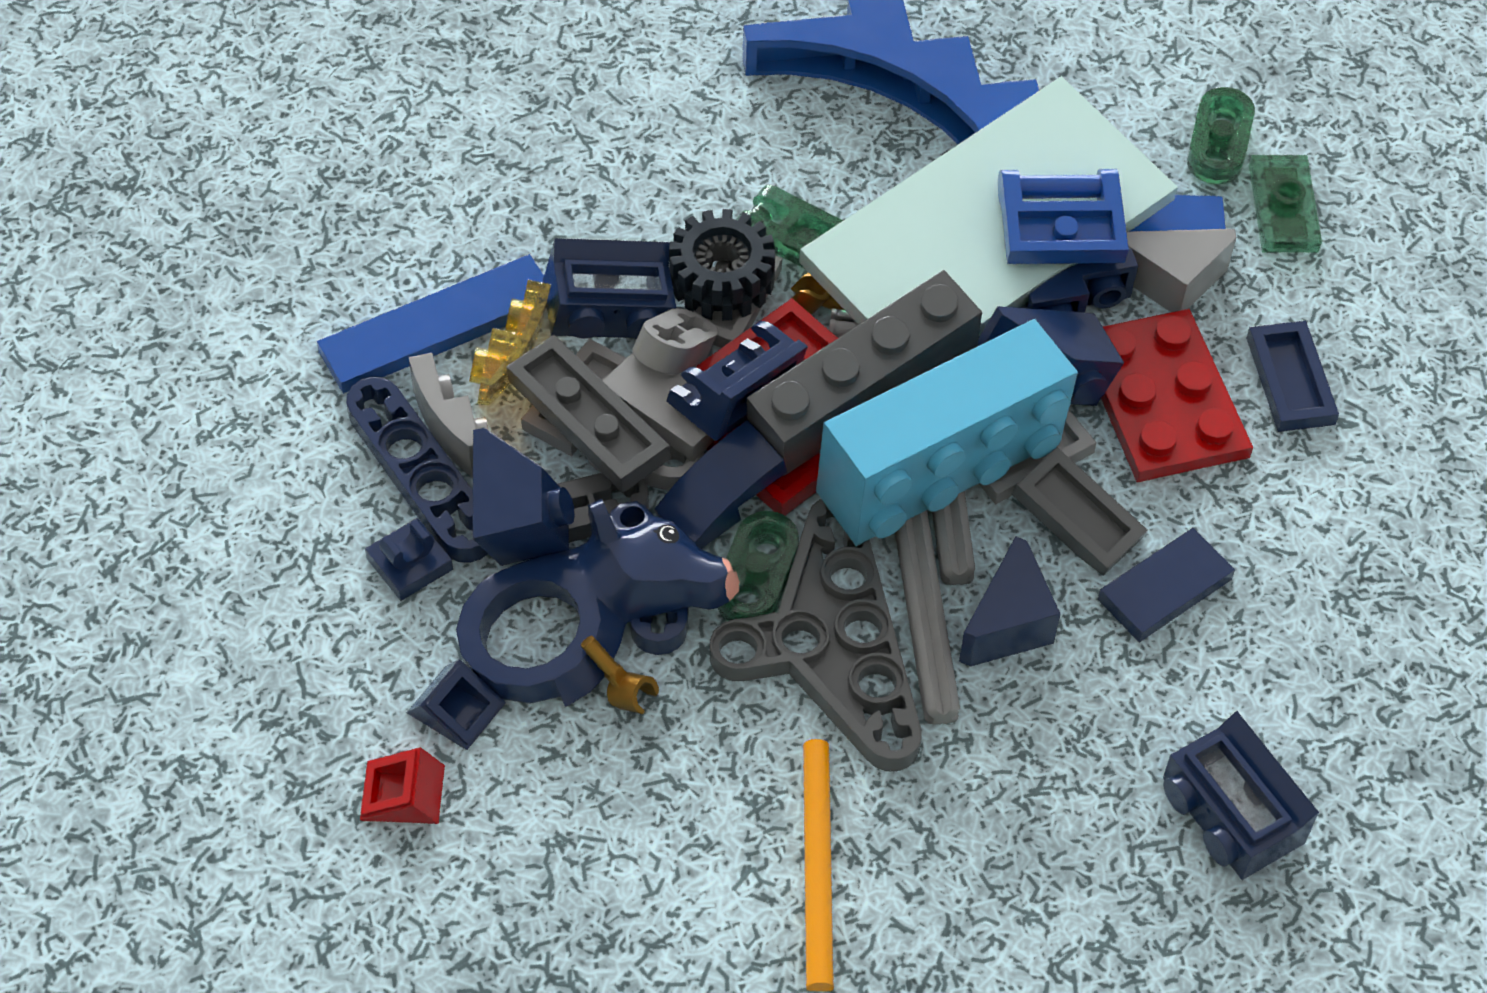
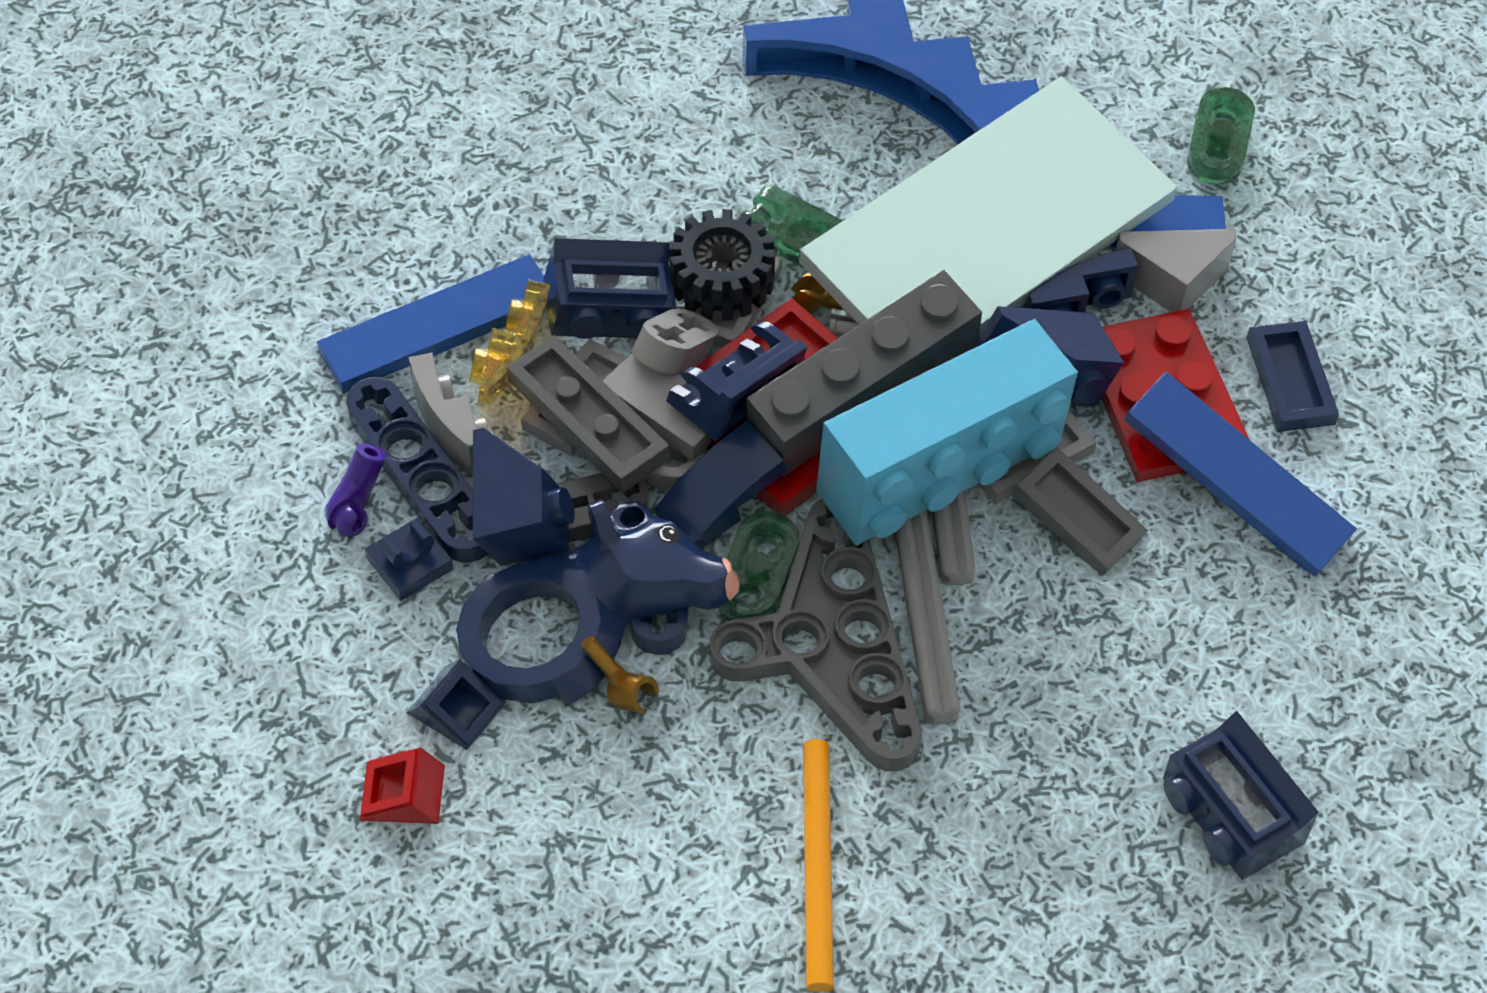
dark blue slope [959,536,1061,667] -> none
blue plate [998,169,1129,264] -> none
dark blue tile [1098,528,1235,643] -> none
clear green plate [1249,155,1322,253] -> none
none -> dark purple arm [325,443,386,537]
none -> blue tile [1124,372,1357,577]

